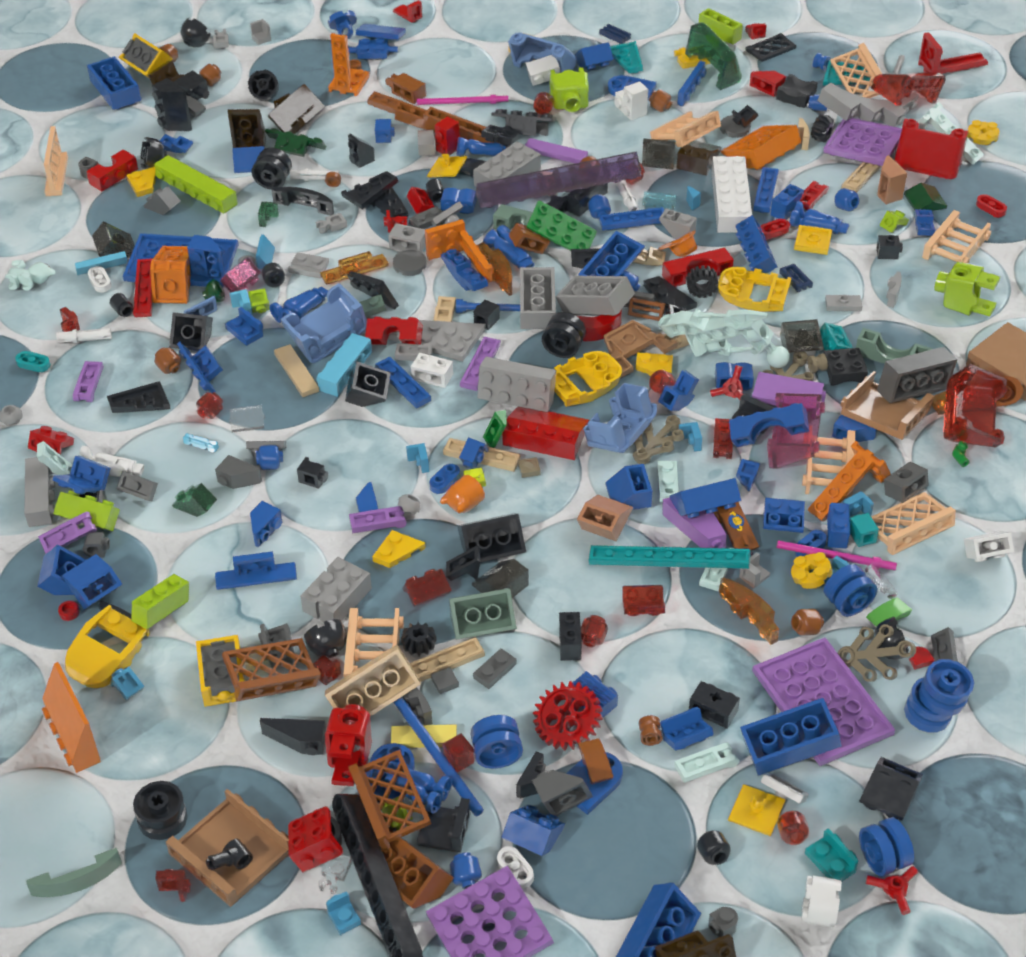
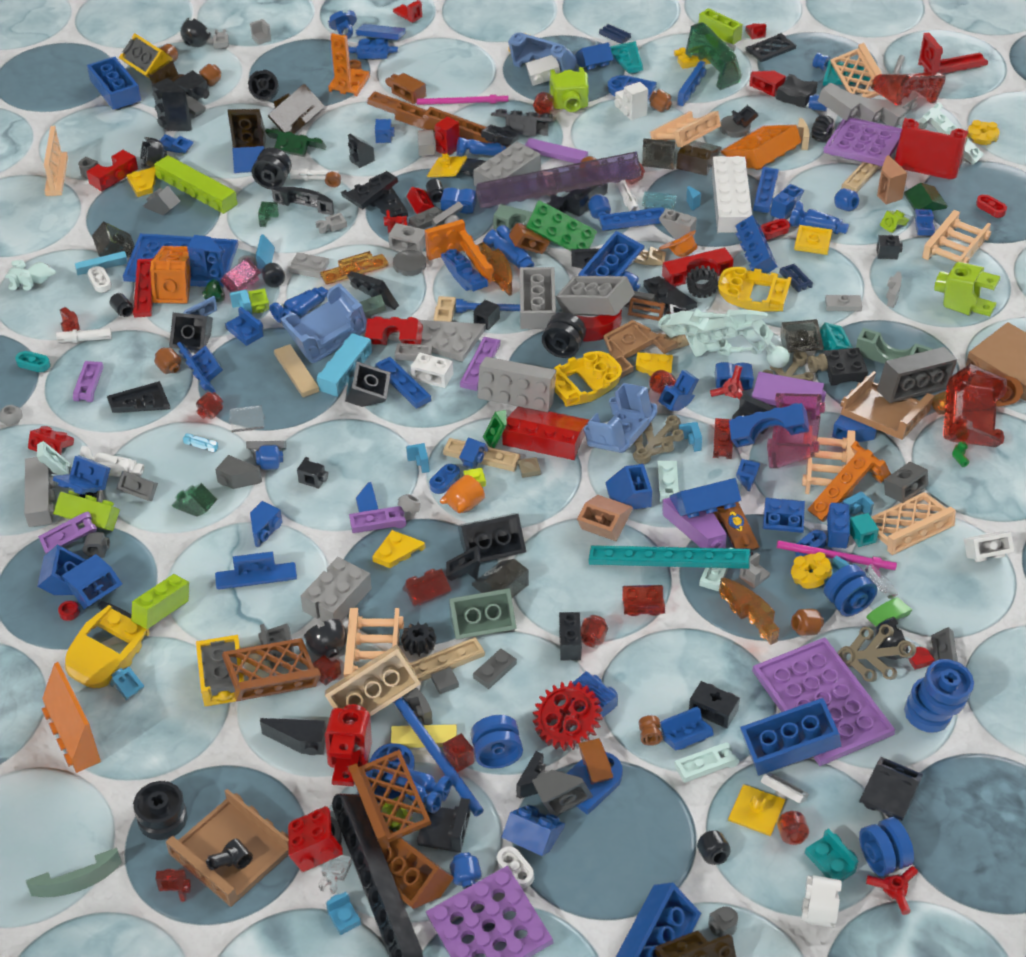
red plate [800,181,829,211] -> none

